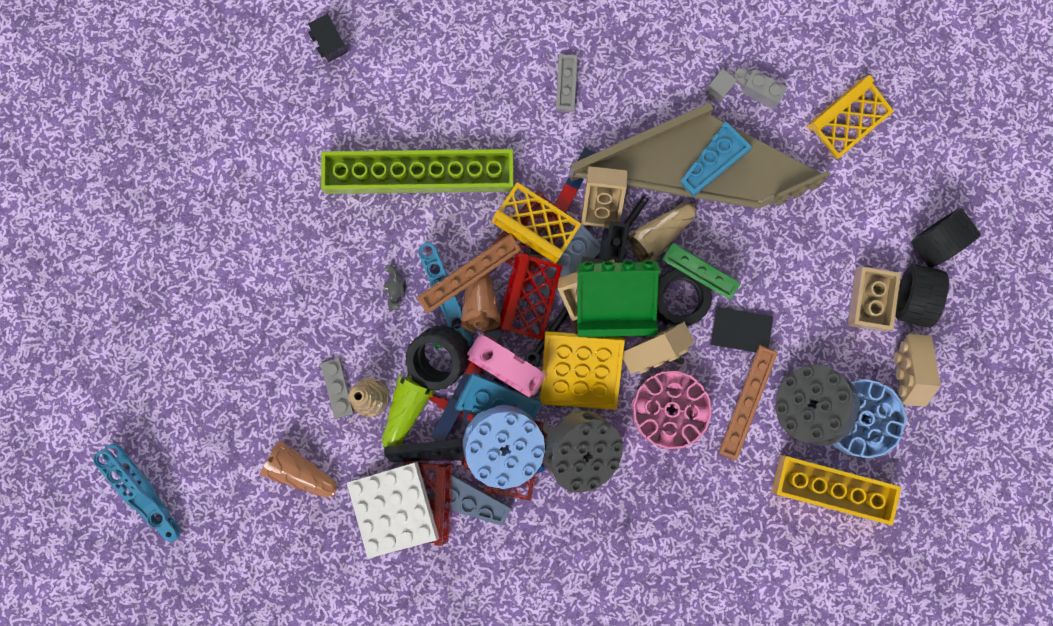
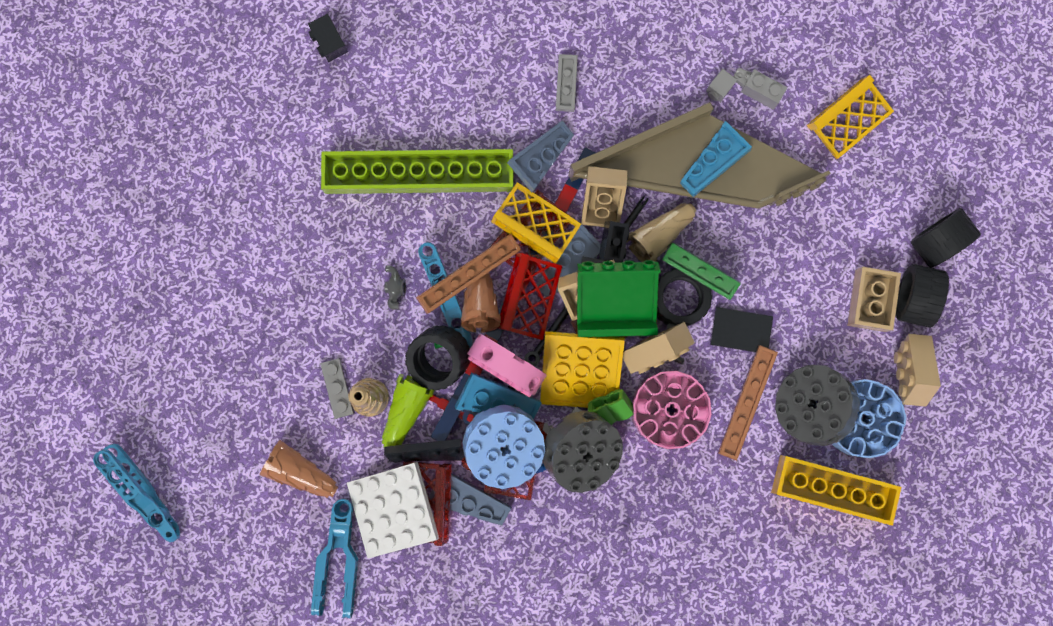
none -> dark azure piece [311,499,358,619]
none -> sand blue wing [507,121,574,193]
none -> bright green brick [588,389,634,425]

